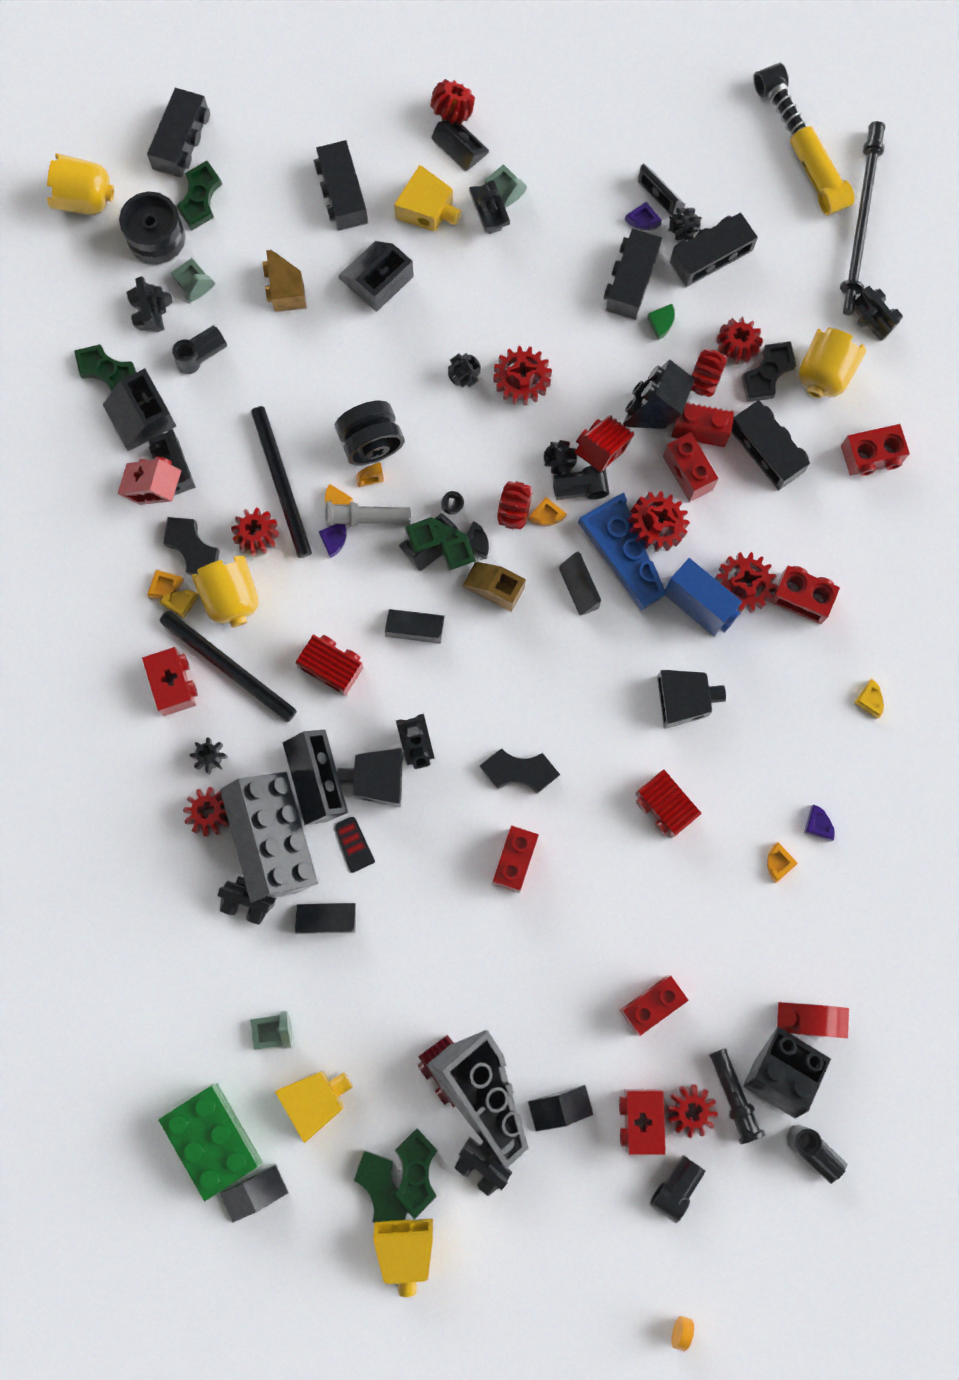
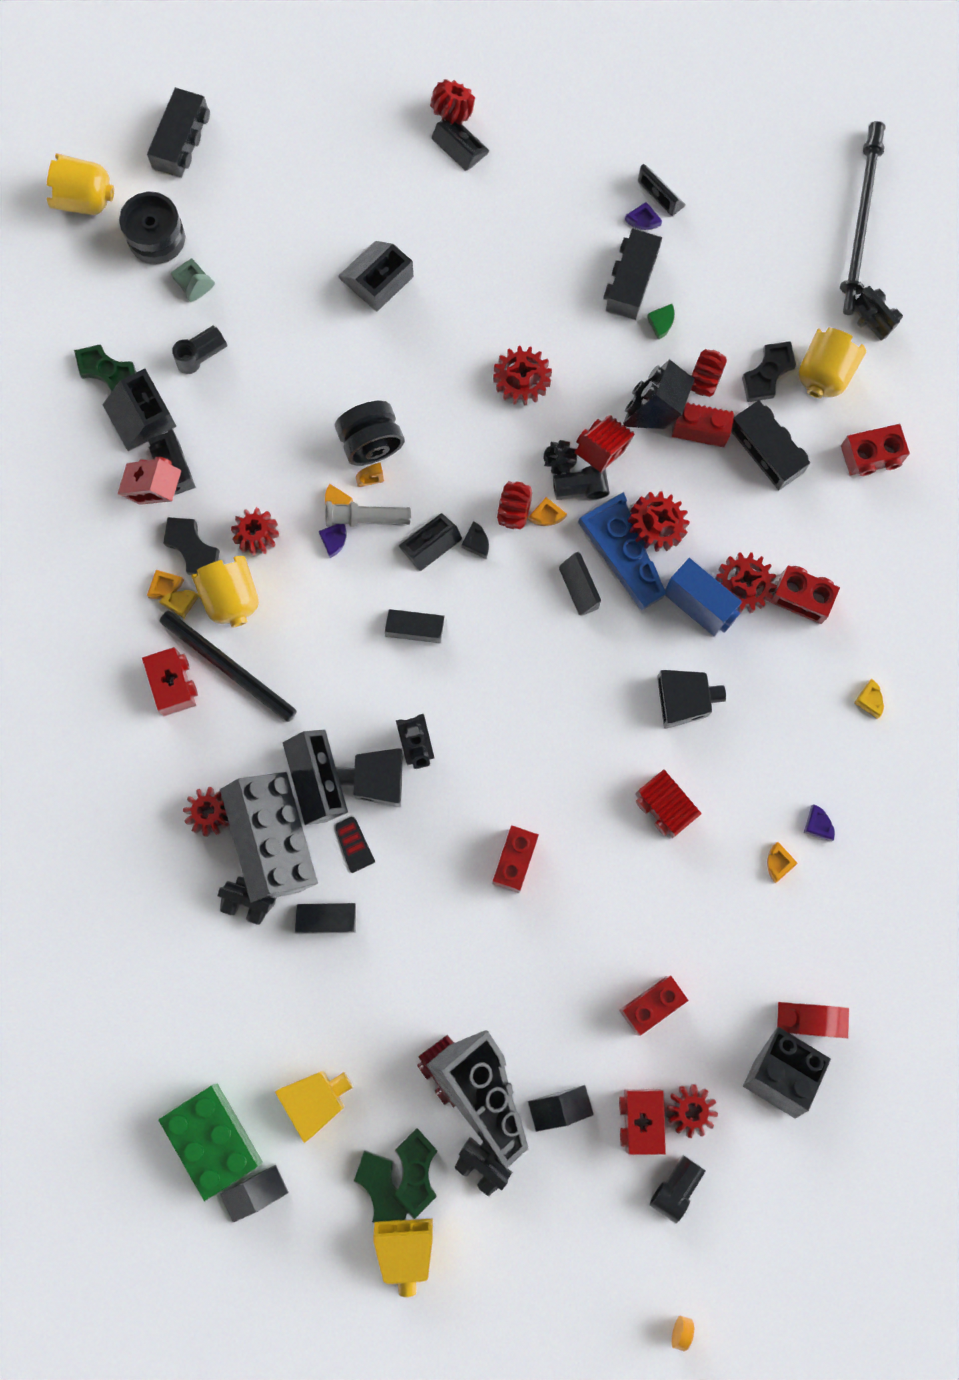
black hips [126,276,172,332] -> none
dark green tile [176,160,223,231] -> none
black gear [189,737,228,775] -> none
sand green tile [250,1011,293,1050] -> none
black axle [251,406,312,558] -> none
pearl gold slope [262,250,307,312] -> none
red brick [295,634,364,696] -> none
black brick [313,140,368,231] -> none
yellow torso [394,165,462,231] -> none
dark green tile [404,517,476,571] -> none
black hinge [441,491,464,515] -> none
black gear [448,353,481,388] -> none
pearl gold slope [462,562,526,612] -> none
black hips [469,180,510,234] -> none
black tile [479,748,561,794] -> none
sand green tile [484,164,527,208] -> none
red brick [663,432,719,502] -> none
black gear [668,207,702,241] -> none
black brick [669,212,758,287] -> none
black pin [709,1048,766,1144] -> none
red gear [716,316,763,365] -> none
yellow piece [753,62,855,215] -> none
black piece [786,1125,848,1184] -> none

